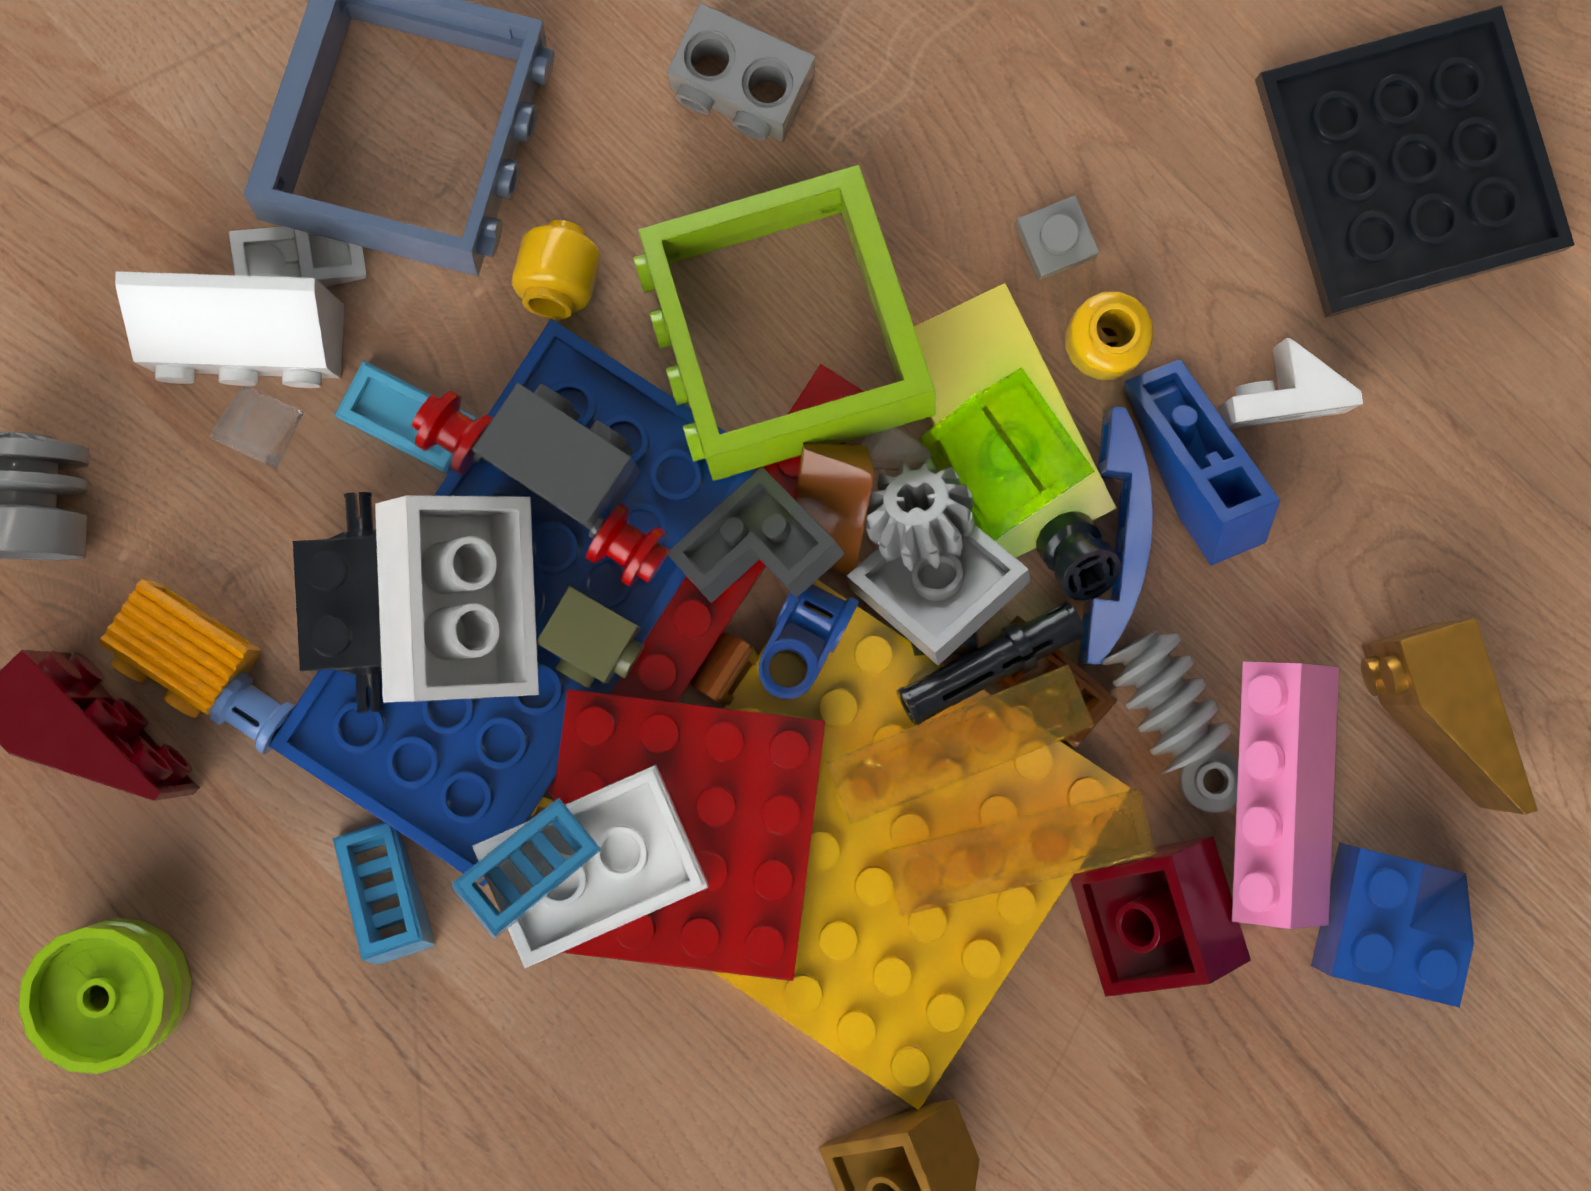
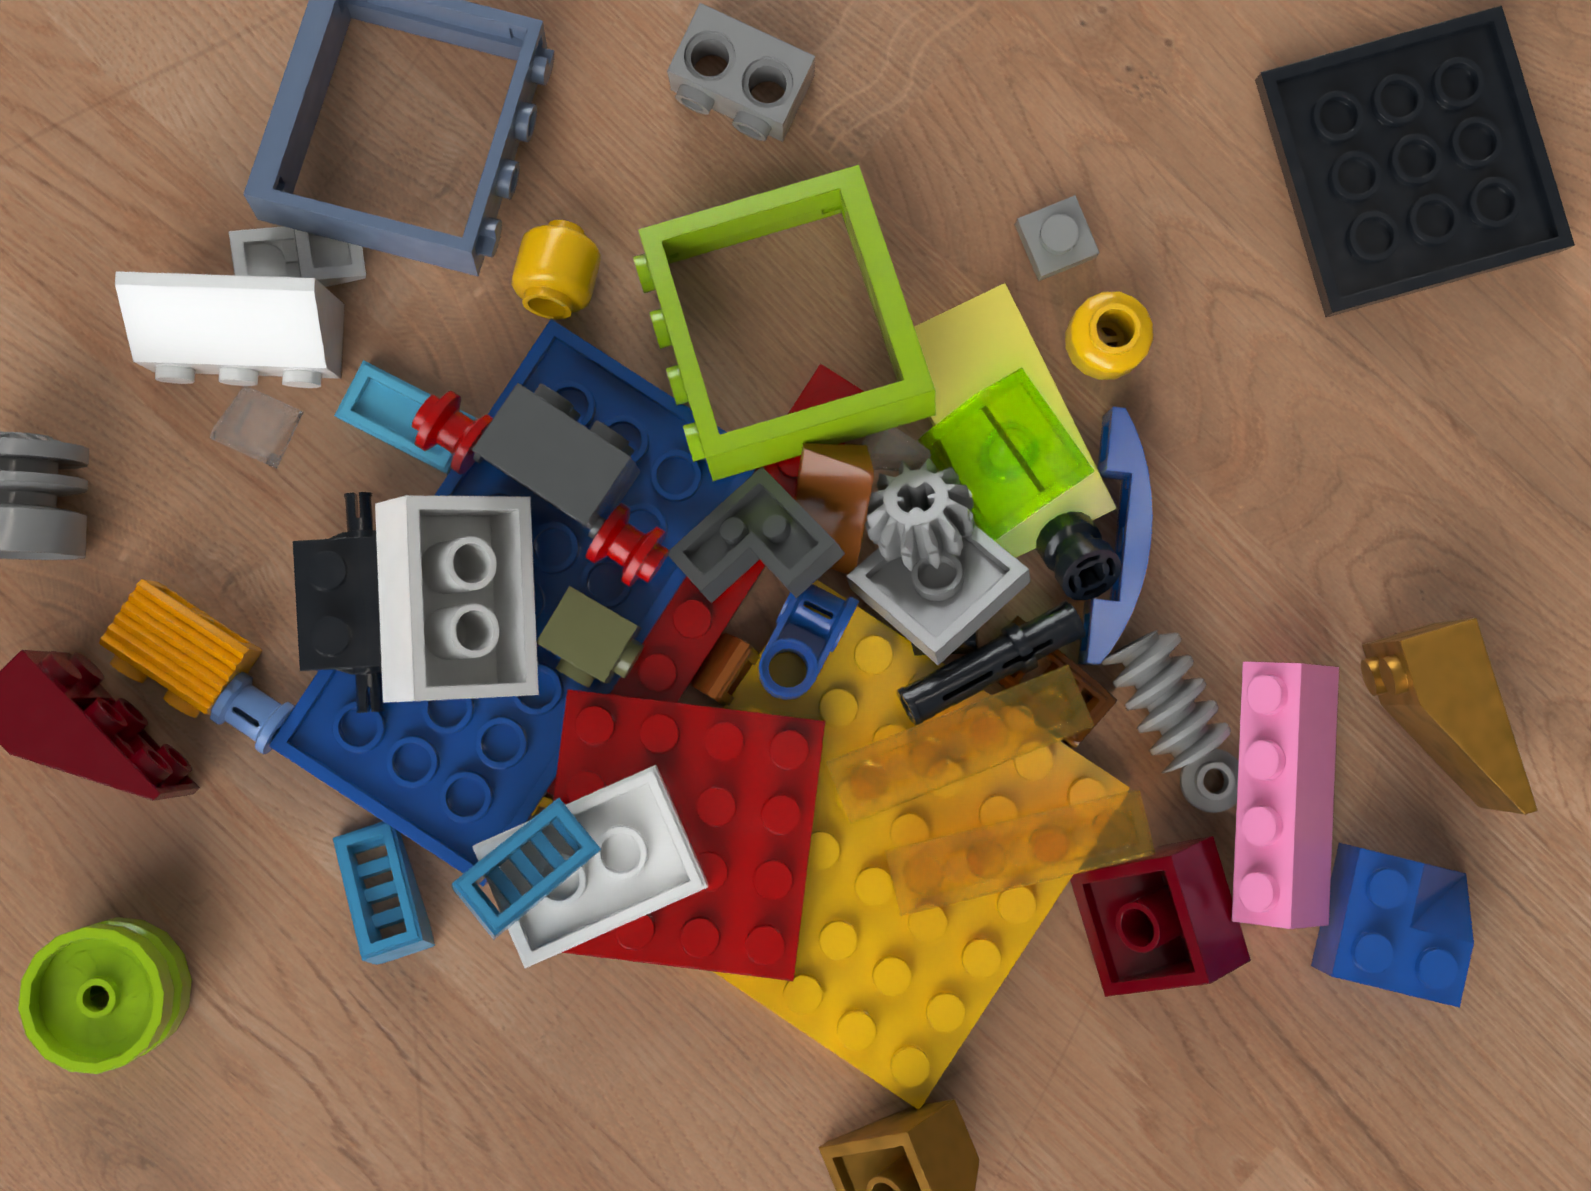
blue slope [1124,359,1280,565] -> none
white slope [1218,338,1363,429] -> none

